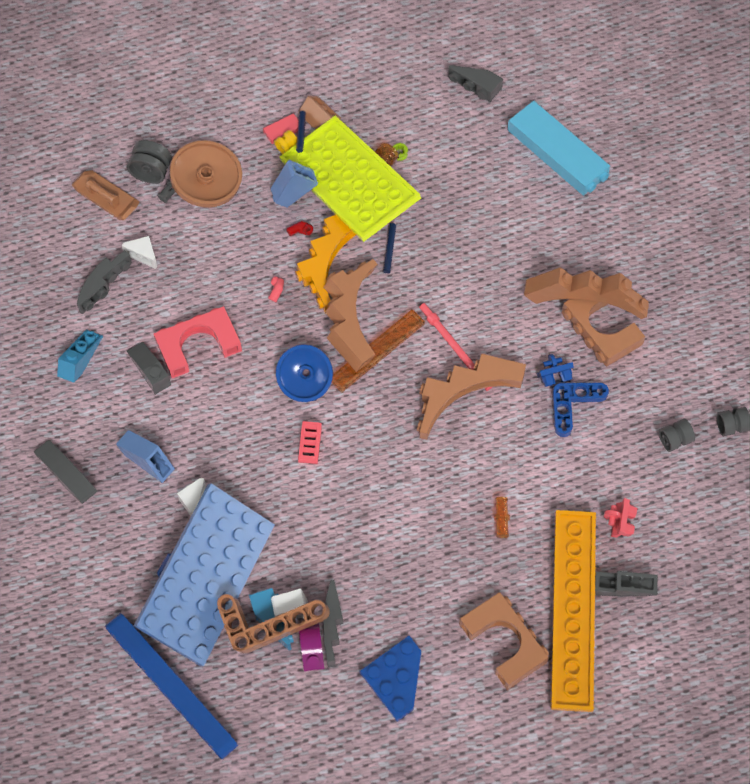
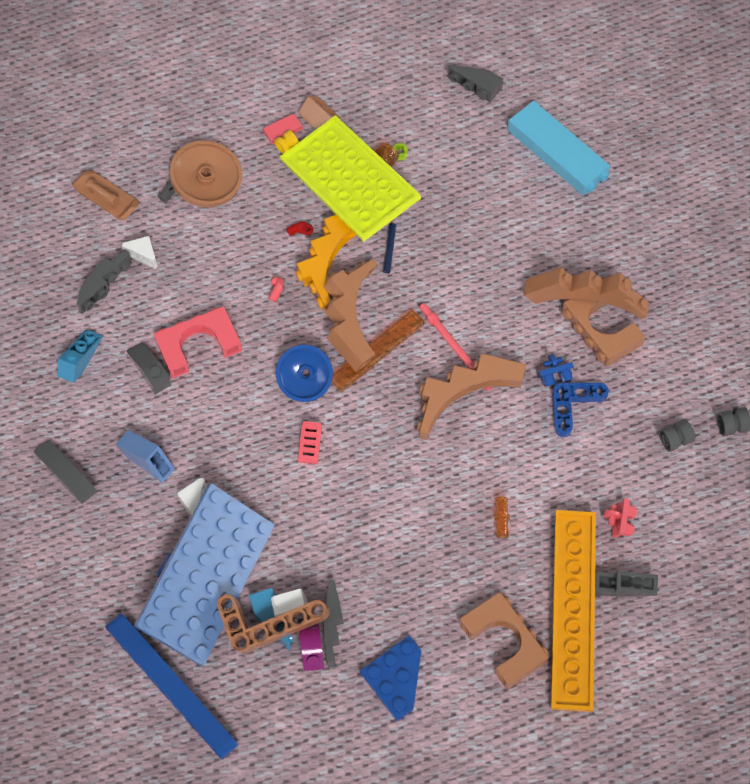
dark grey wheel [126,140,172,184] -> none
medium blue slope [271,160,318,208] -> none
dark blue bar [296,111,306,153] -> none

